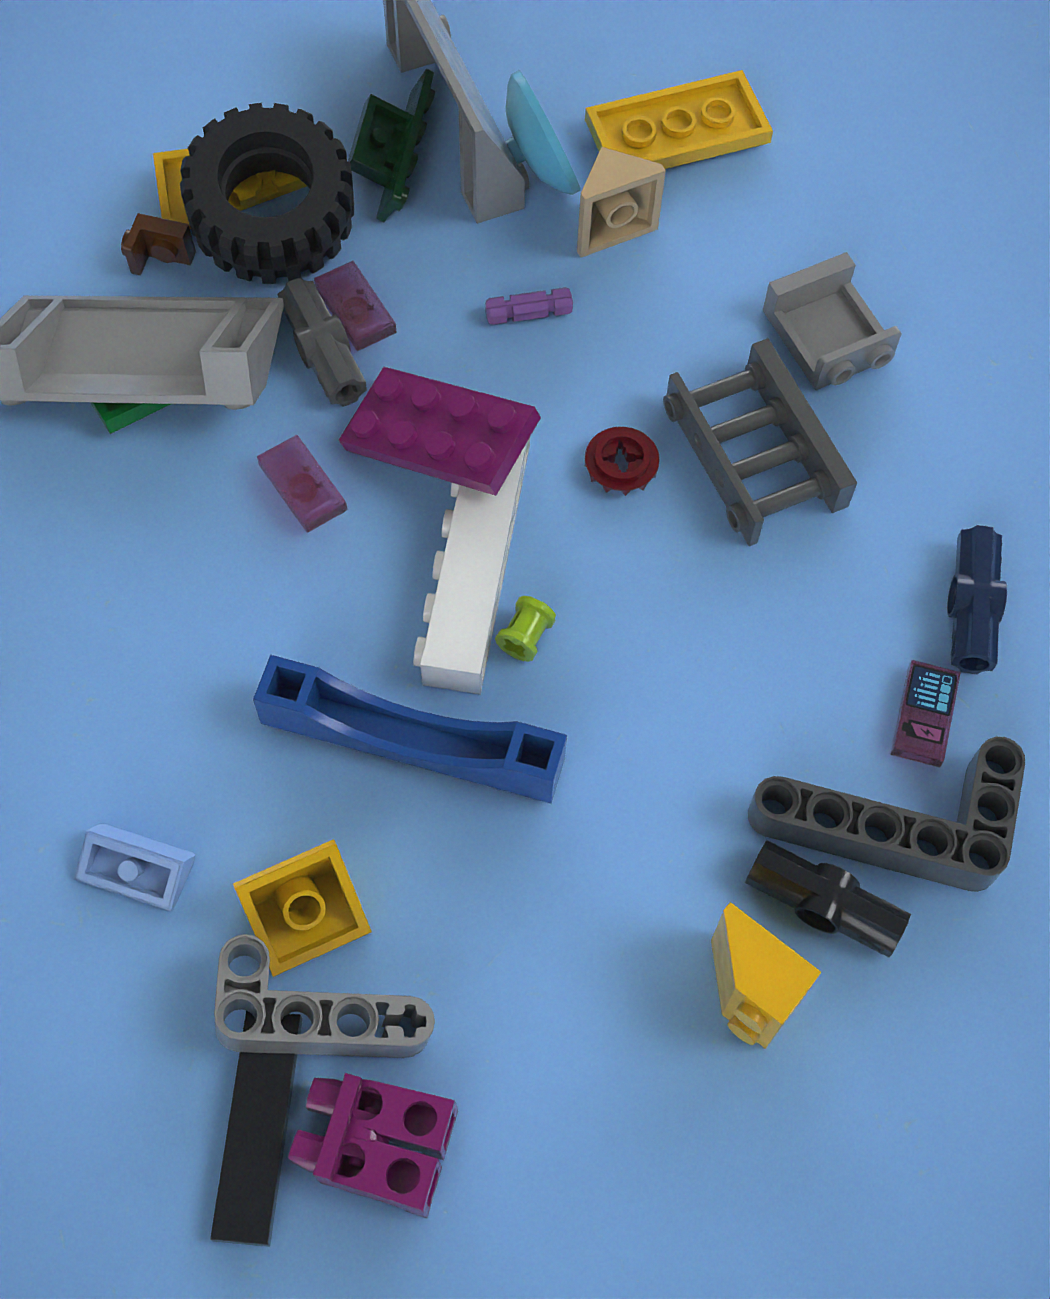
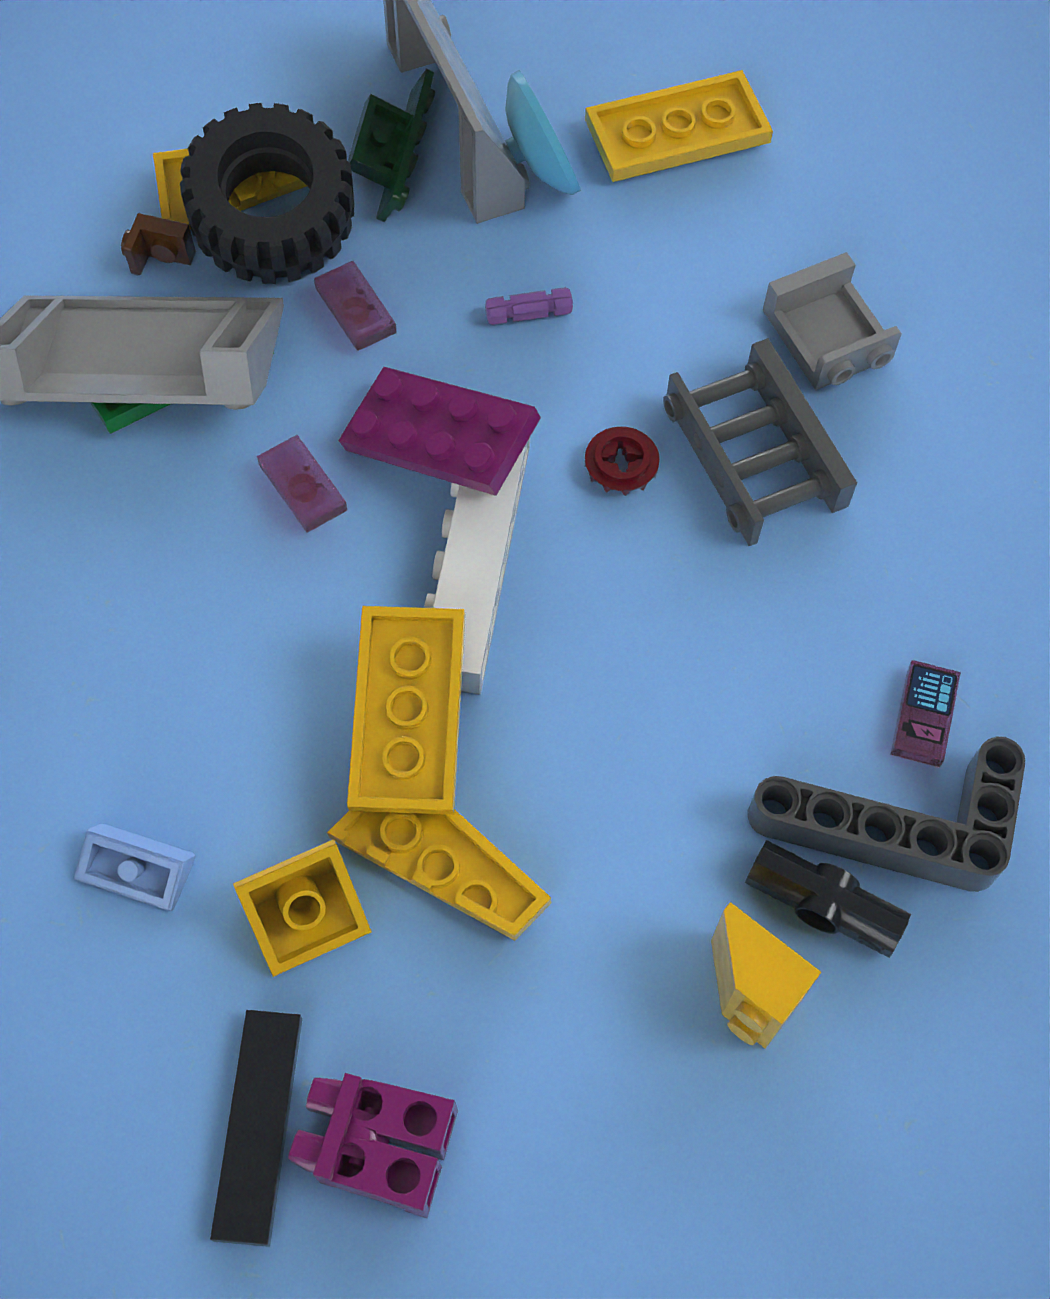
light grey beam [214,934,435,1058] -> none
blue arch [253,654,567,804] -> none
dark grey piece [277,278,367,407] -> none
lime bush [495,596,556,662] -> none
tan slope [577,147,666,258] -> none
dark blue piece [947,525,1007,674] -> none
none -> yellow wing [327,809,551,941]
none -> yellow plate [347,606,465,815]

